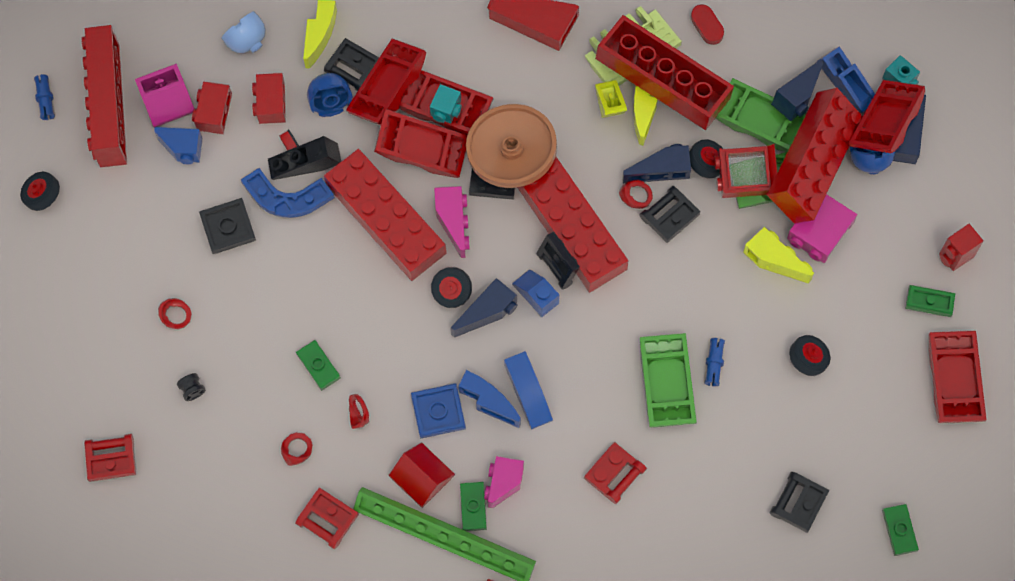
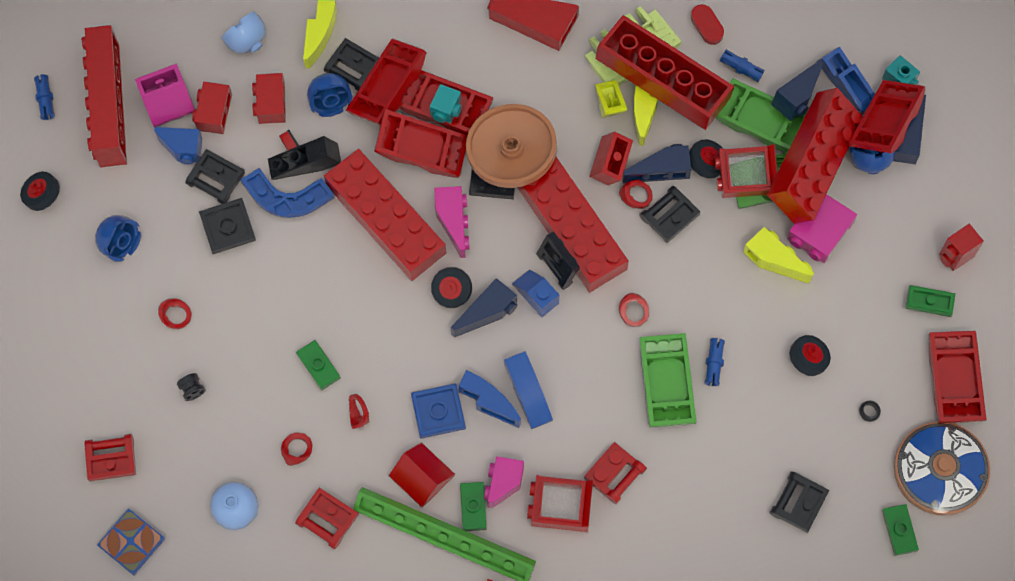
none -> blue cylinder [95,215,141,262]
none -> tile [97,508,165,576]
none -> black plate [185,149,245,204]
none -> light blue cylinder [210,482,259,530]
none -> window [527,475,593,532]
none -> red brick [589,131,633,185]
none -> piece [619,293,649,327]
none -> blue pin [720,49,765,82]
none -> black piece [859,400,881,422]
none -> dish [894,422,990,516]

